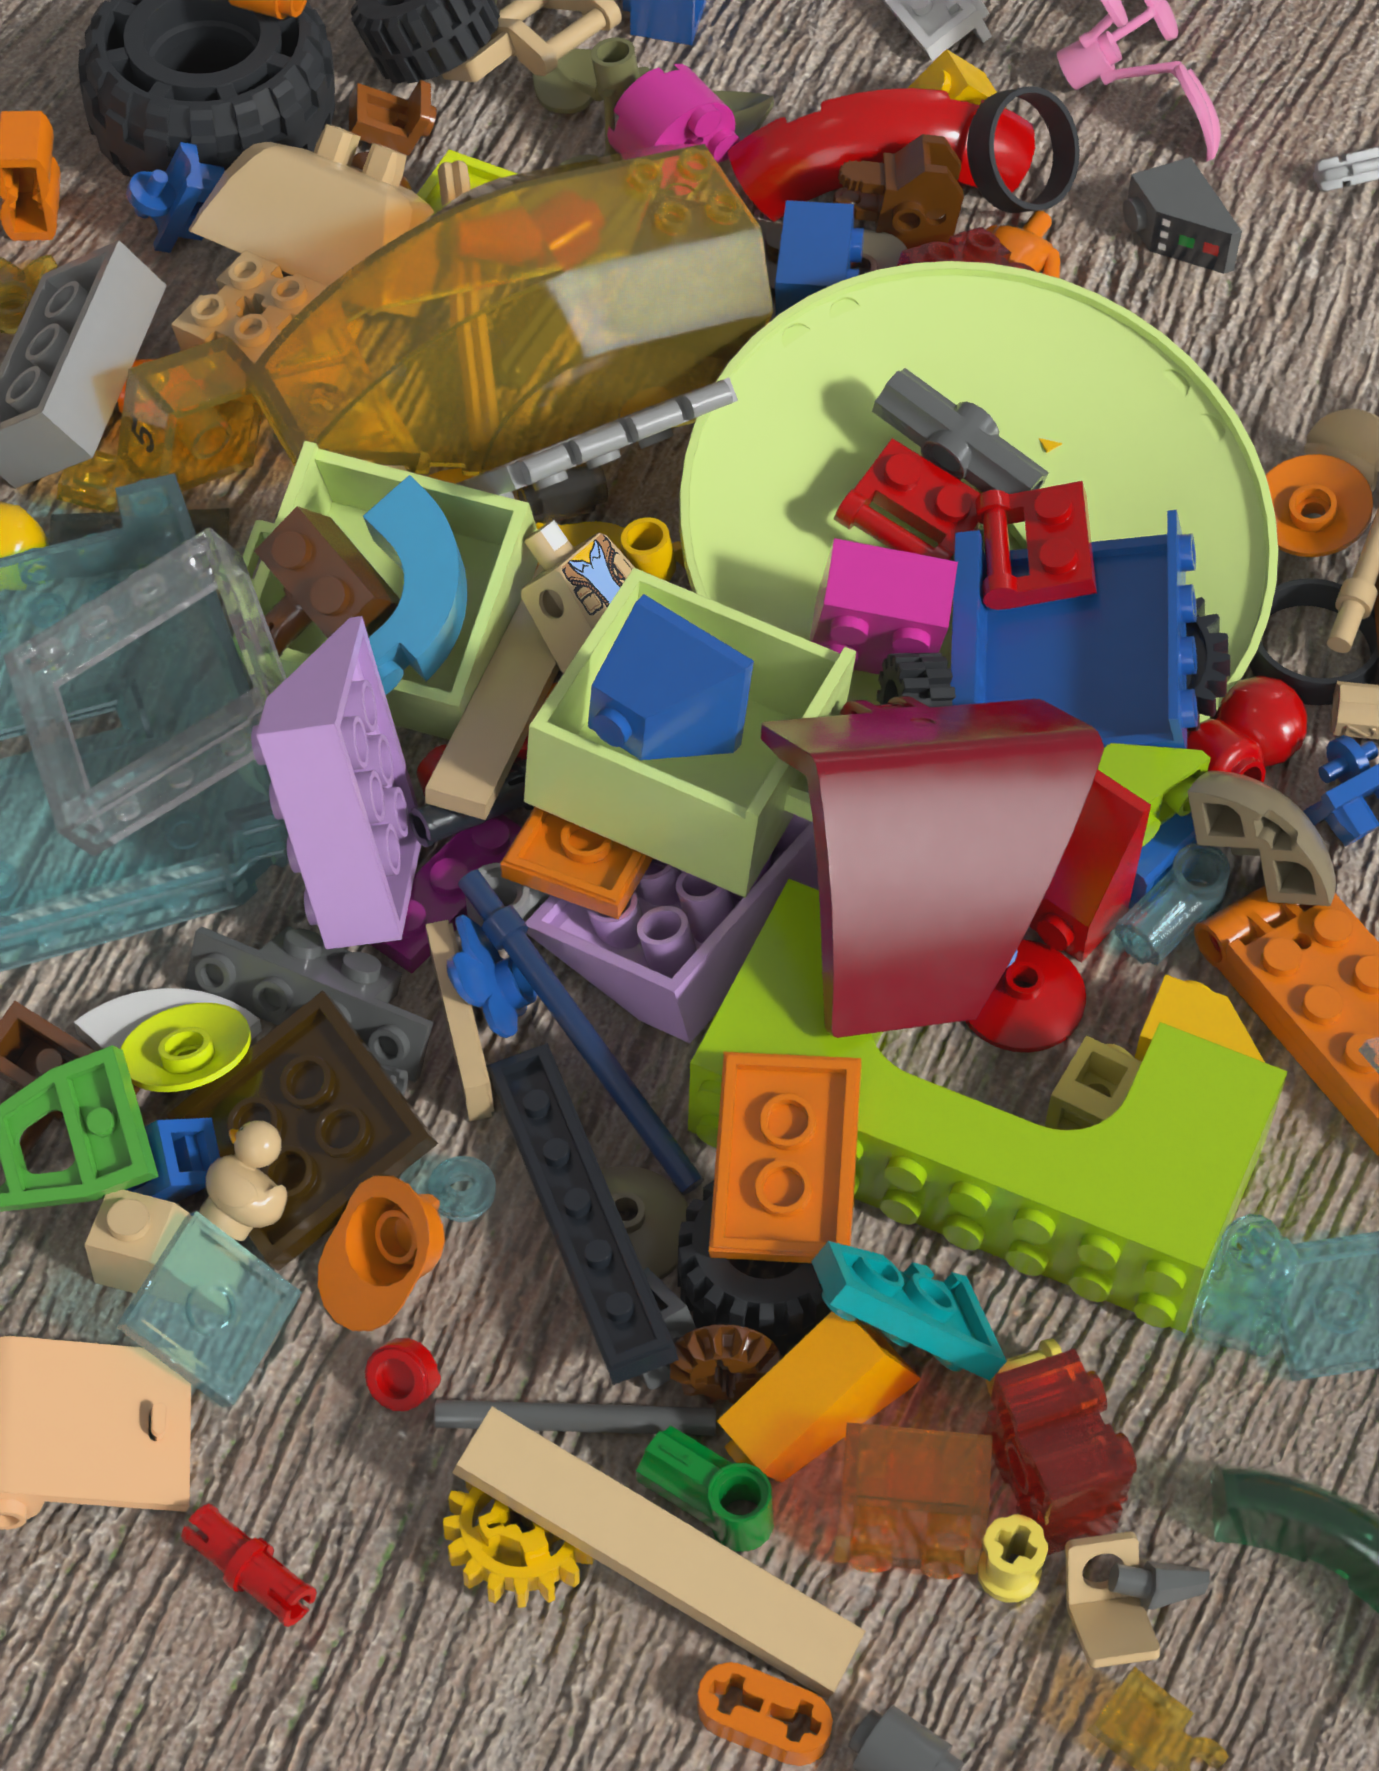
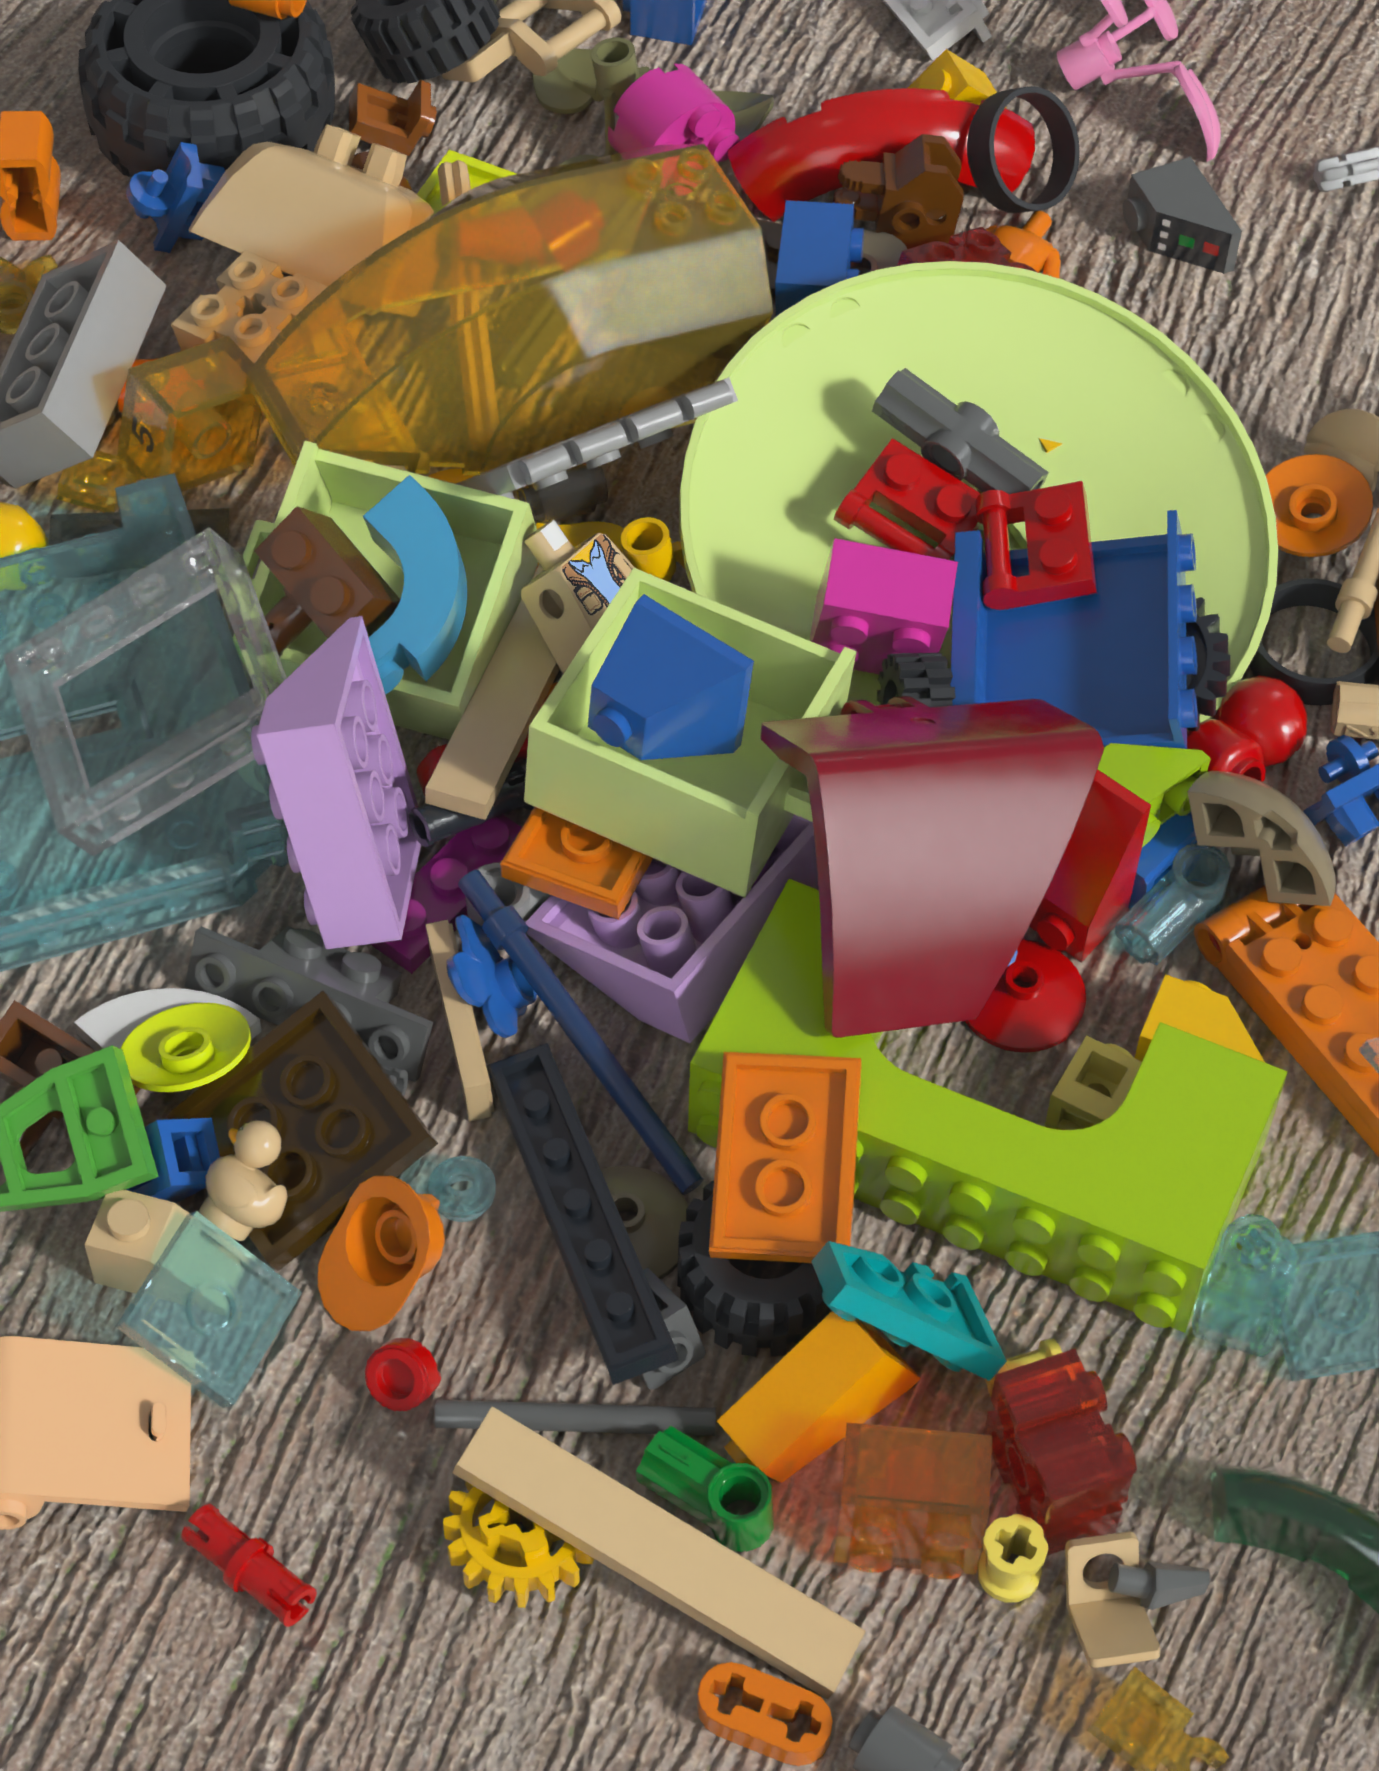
reddish brown gear [670,1325,782,1405] -> none

